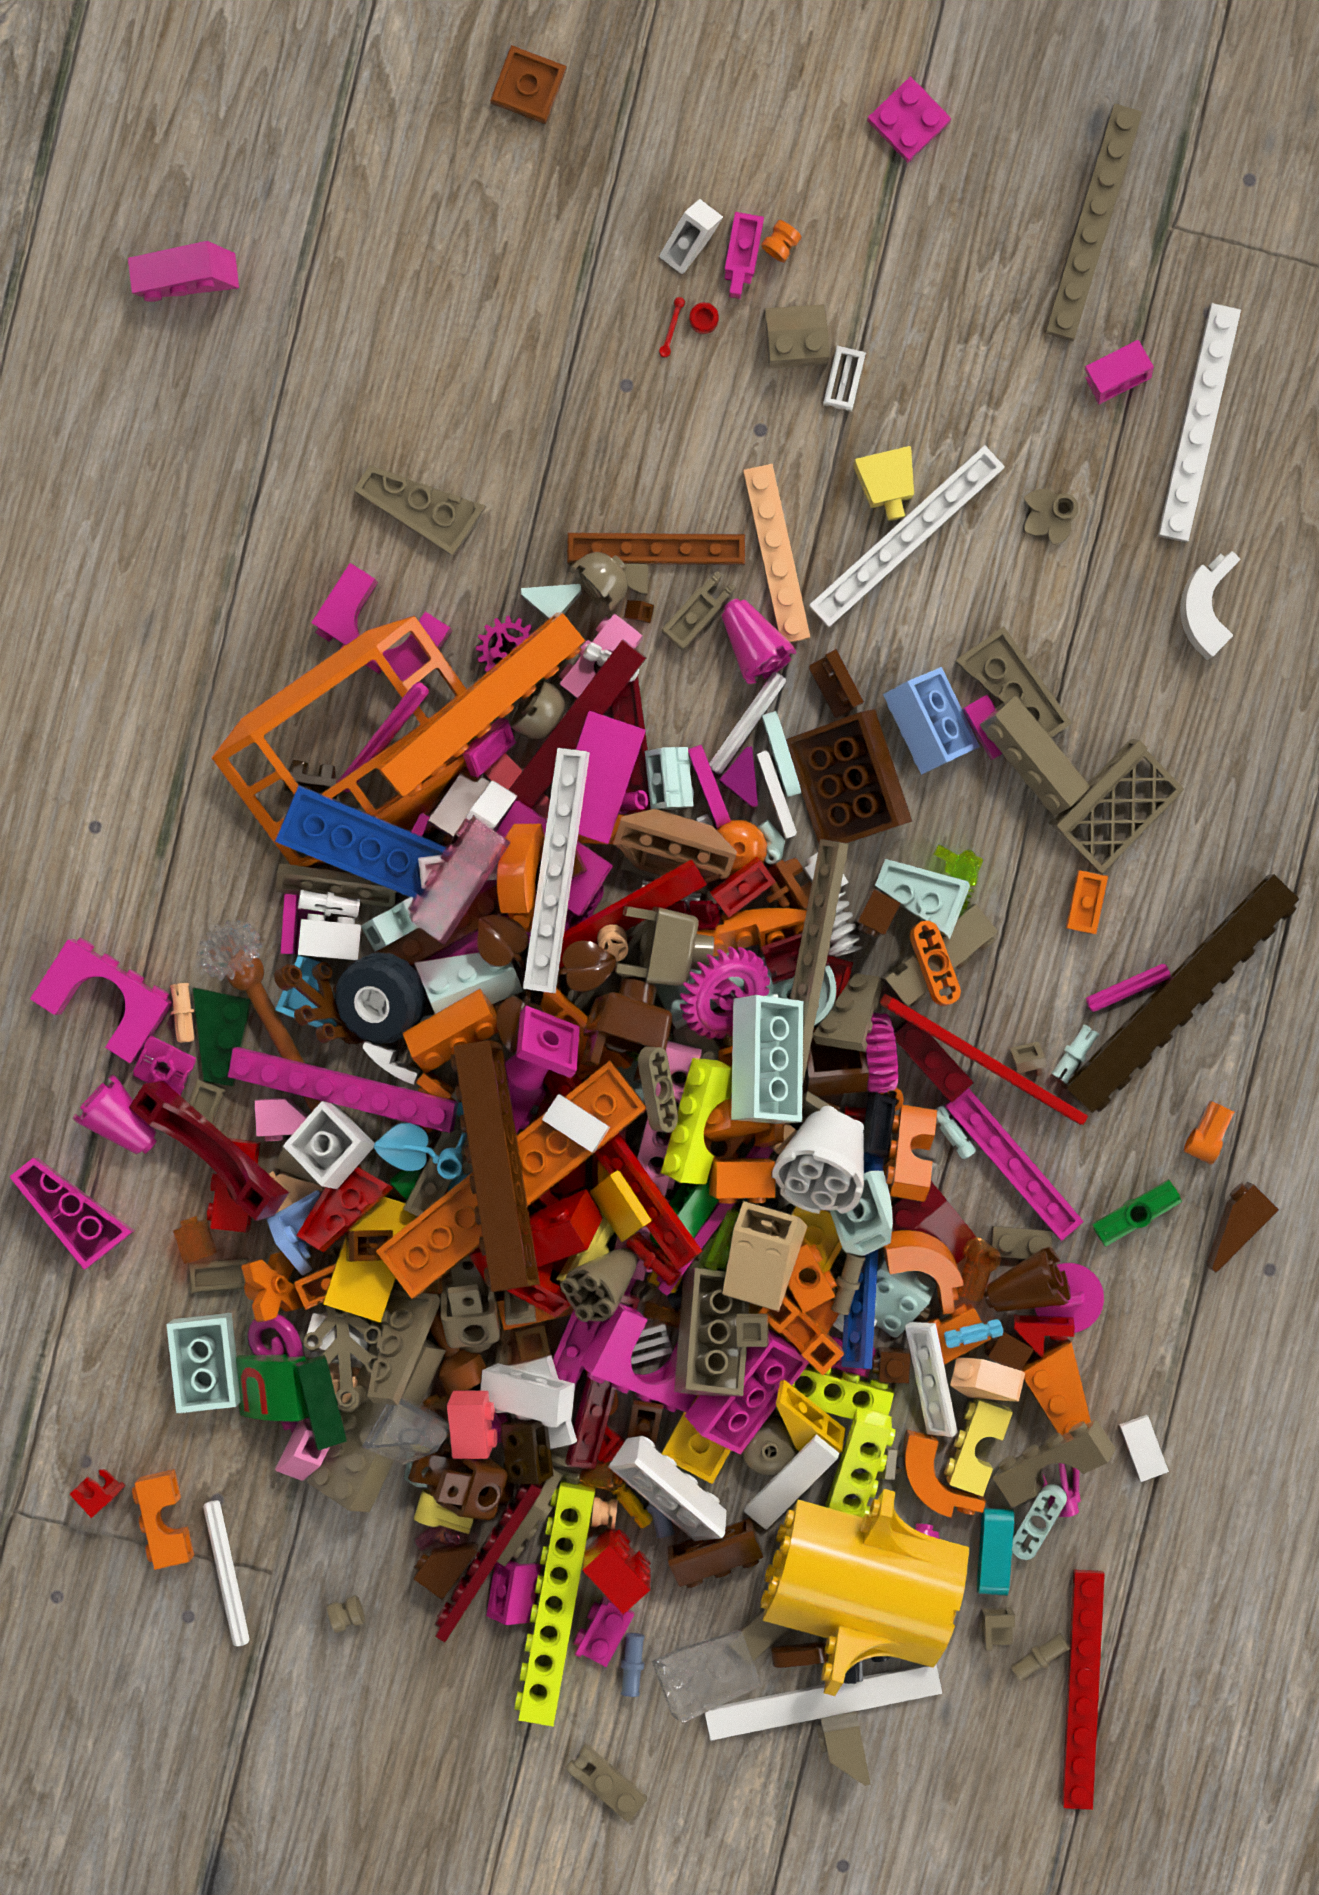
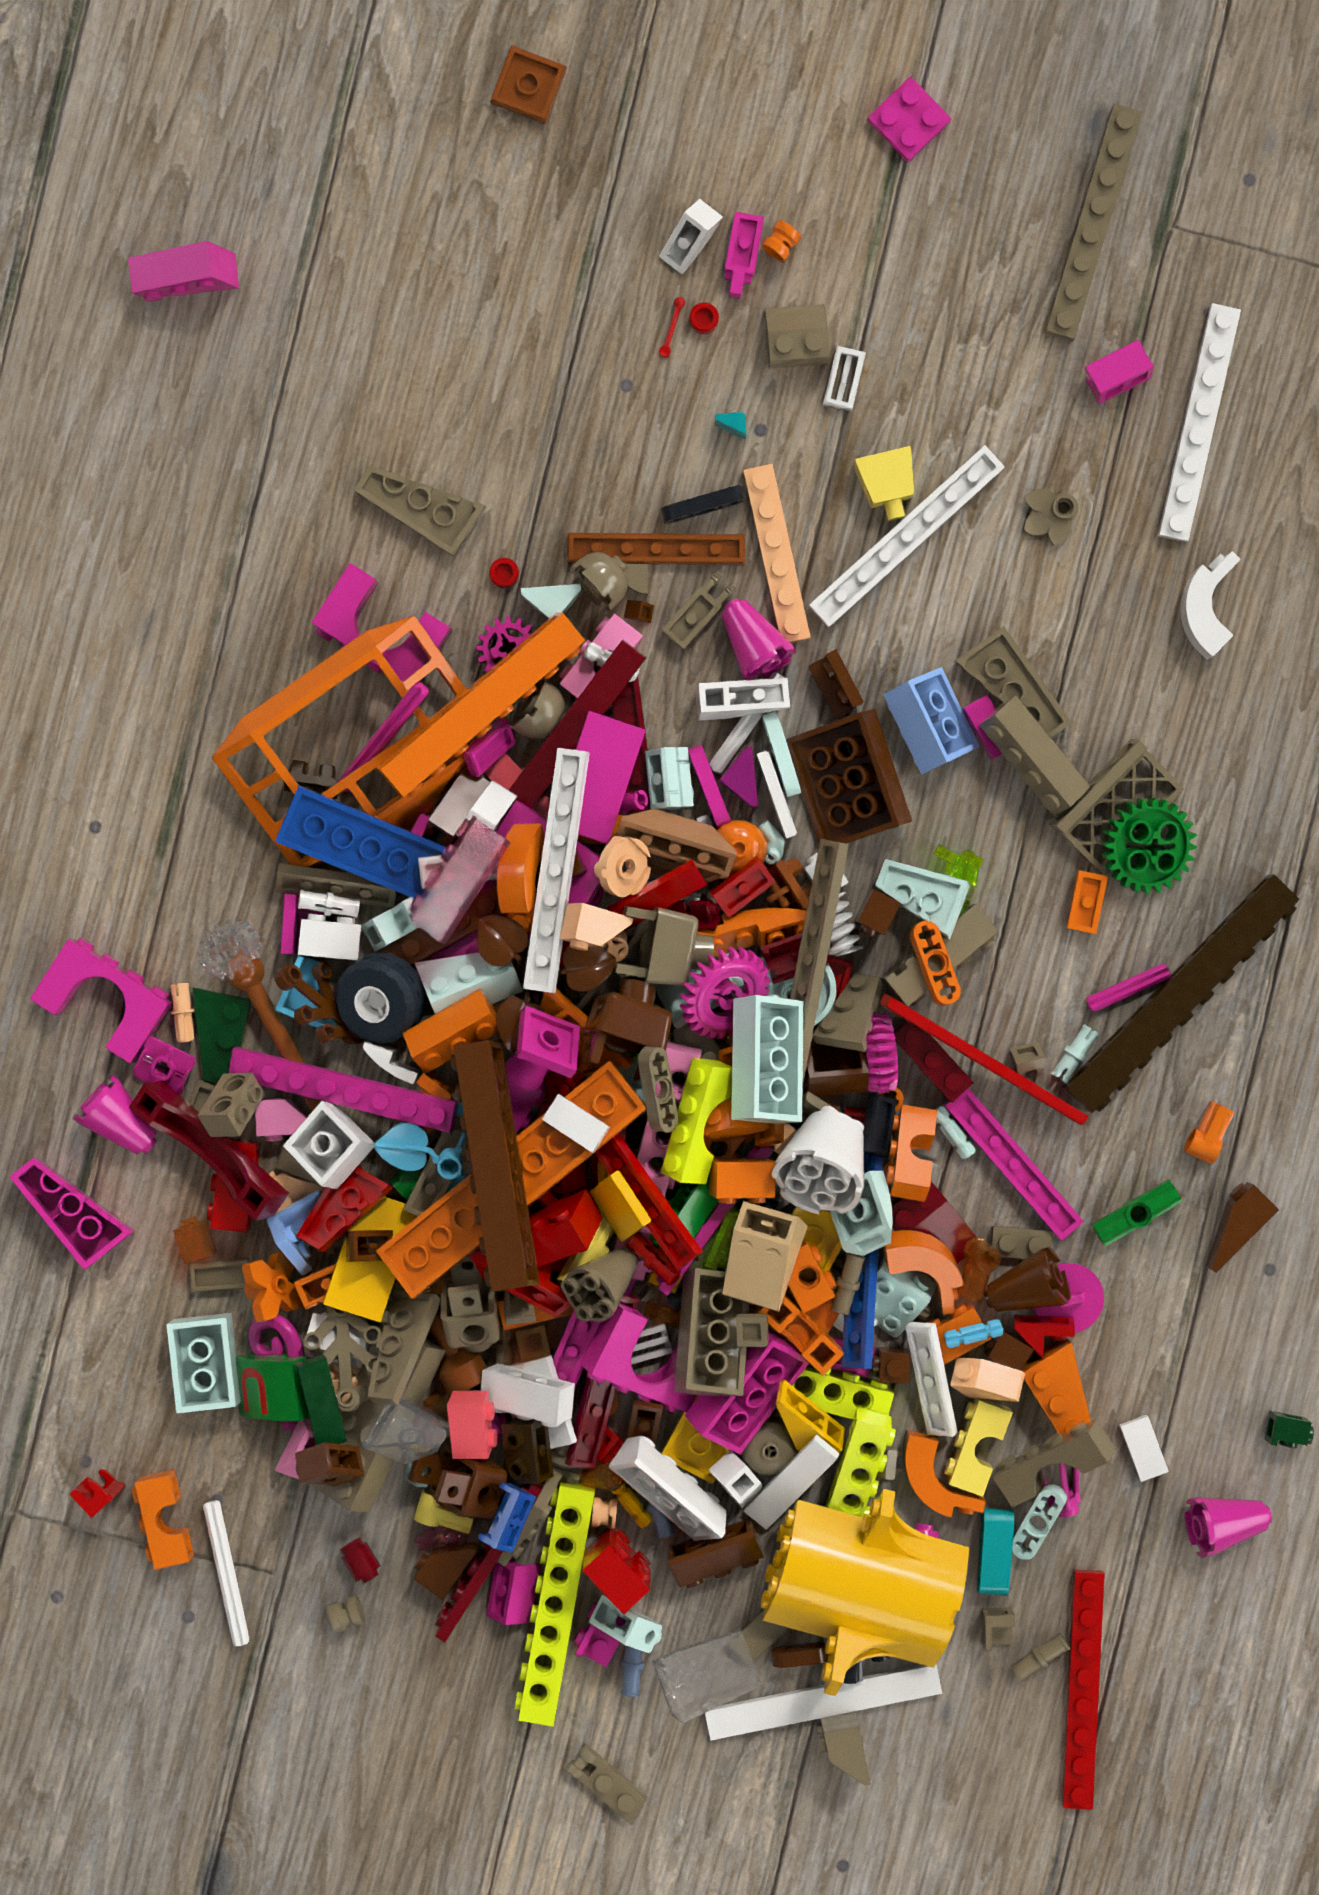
none -> dark tan brick [197,1073,265,1137]
none -> reddish brown brick [295,1442,365,1486]
none -> dark red brick [340,1537,381,1584]
none -> blue hinge [478,1482,536,1553]
none -> red tile [489,558,519,589]
none -> light nougat slope [559,903,633,951]
none -> light aqua torso [589,1595,662,1653]
none -> light nougat plate [594,836,651,897]
none -> black beam [660,485,747,524]
none -> white slope [696,678,790,721]
none -> white slope [709,1450,763,1509]
none -> teal slope [715,412,747,440]
none -> green gear [1101,797,1197,894]
none -> dark pink cone [1184,1497,1272,1558]
none -> dark green brick [1264,1411,1314,1448]

